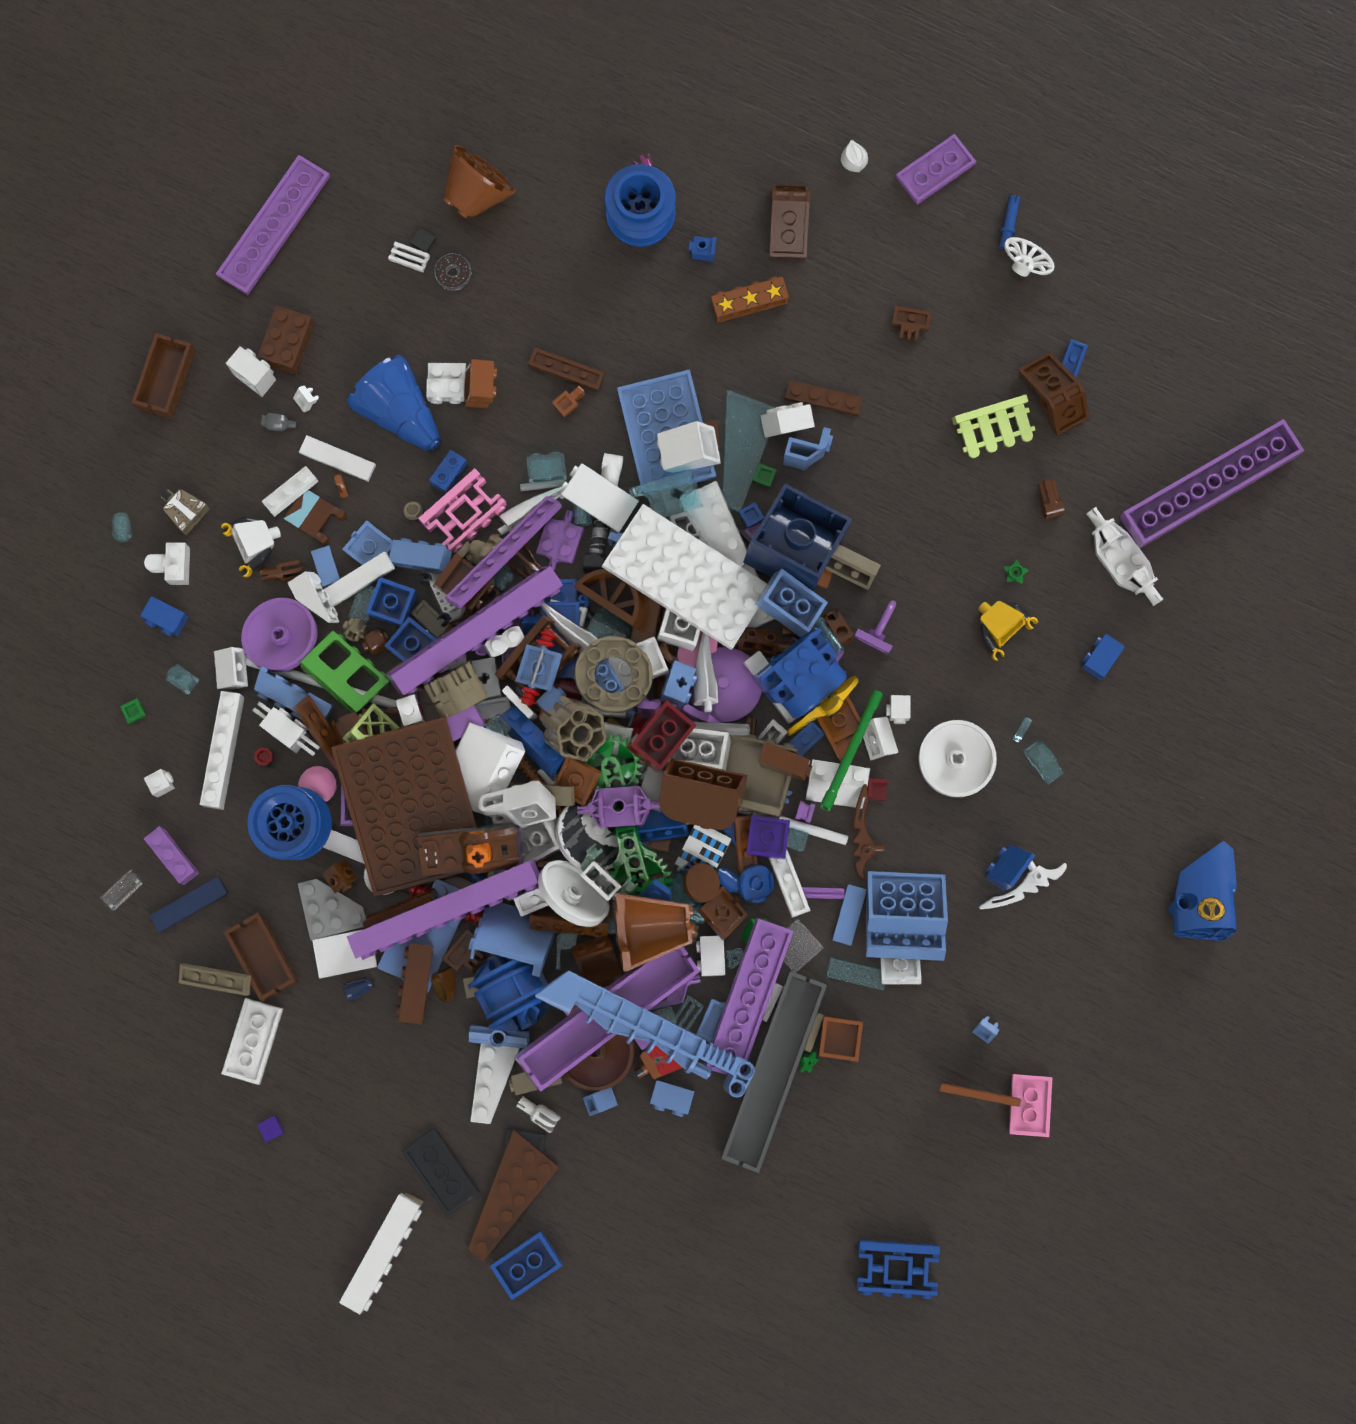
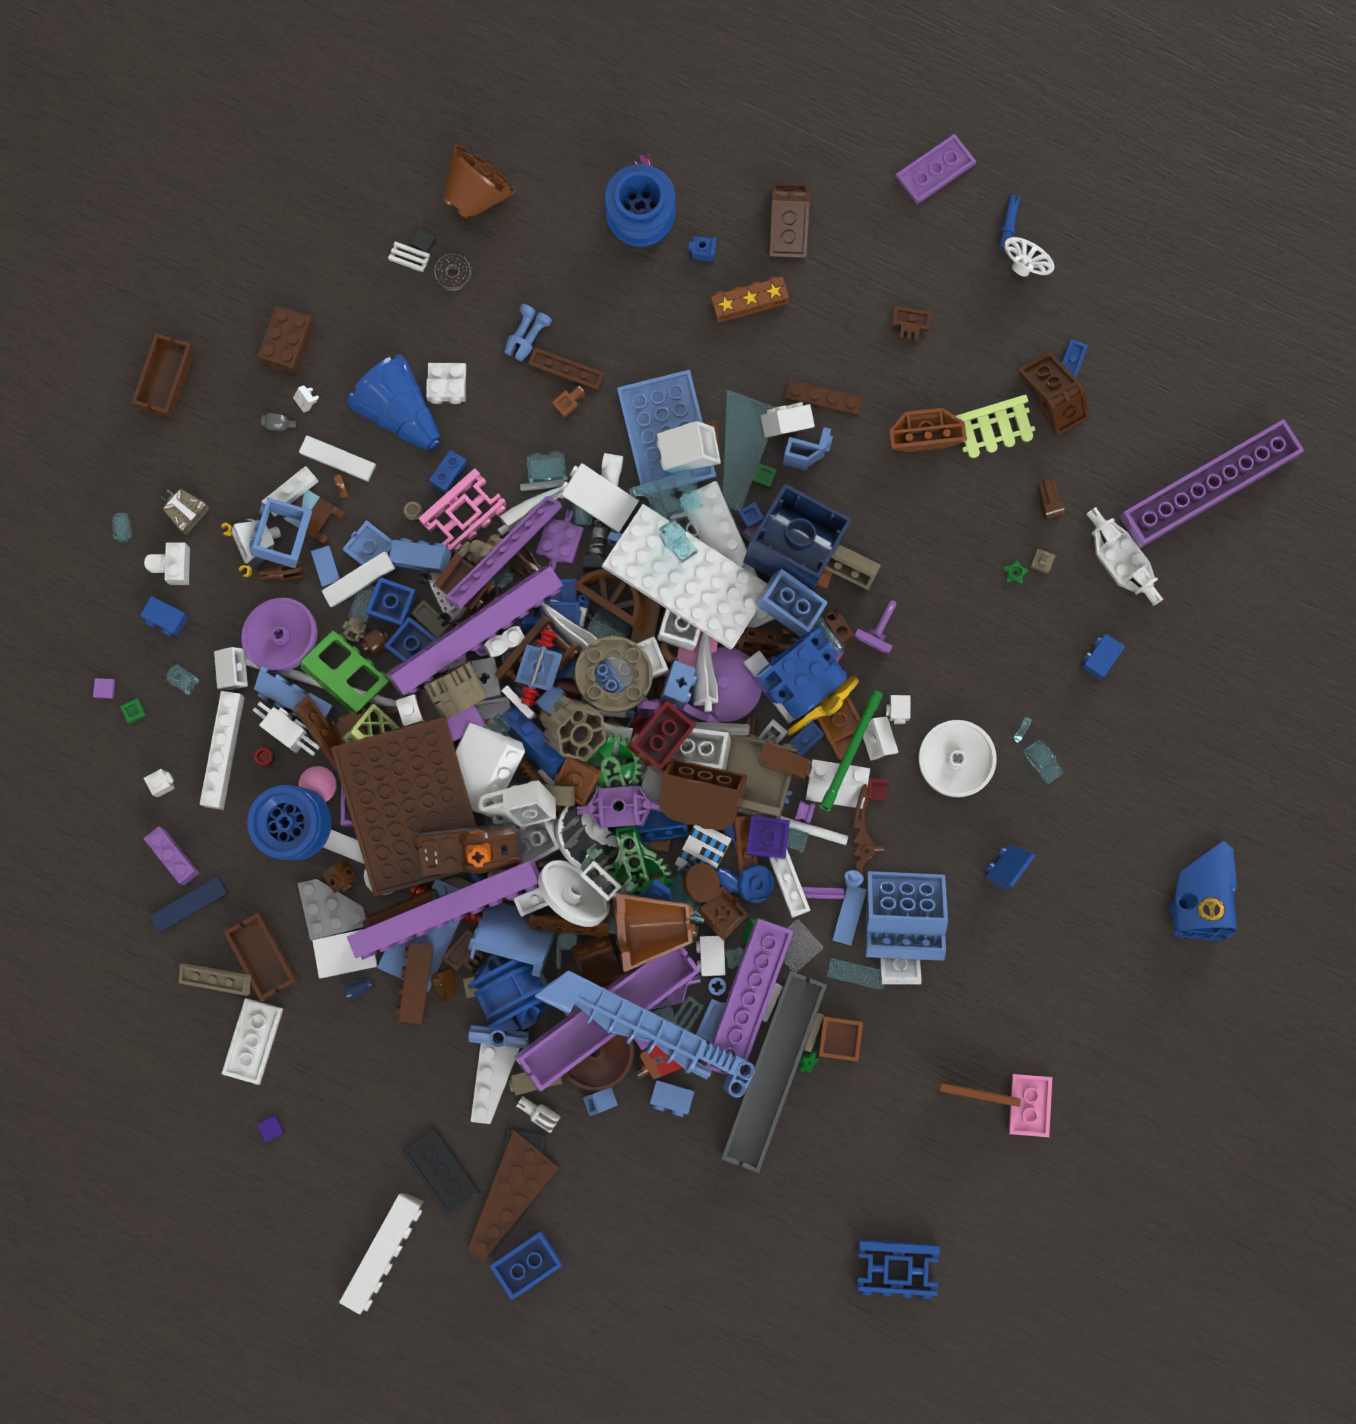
clear brick [100,868,143,911] -> none
medium lavender plate [216,155,330,295] -> none
white brick [226,346,276,397] -> none
white slope [288,571,340,623] -> none
dark orange piece [465,359,497,408] -> none
white hat [841,140,868,172] -> none
medium blue tile [972,1016,999,1044] -> none
yellow torso [978,601,1038,661] -> none
white piece [979,861,1066,909] -> none
none -> medium lavender tile [93,678,115,699]
none -> medium blue window [249,498,312,568]
none -> medium blue piece [504,304,552,362]
none -> clear light blue brick [659,519,697,563]
none -> medium blue bush [708,978,726,996]
none -> medium blue plate [844,870,864,888]
none -> dark orange wedge [889,408,967,452]
none -> dark tan tile [1030,549,1055,574]

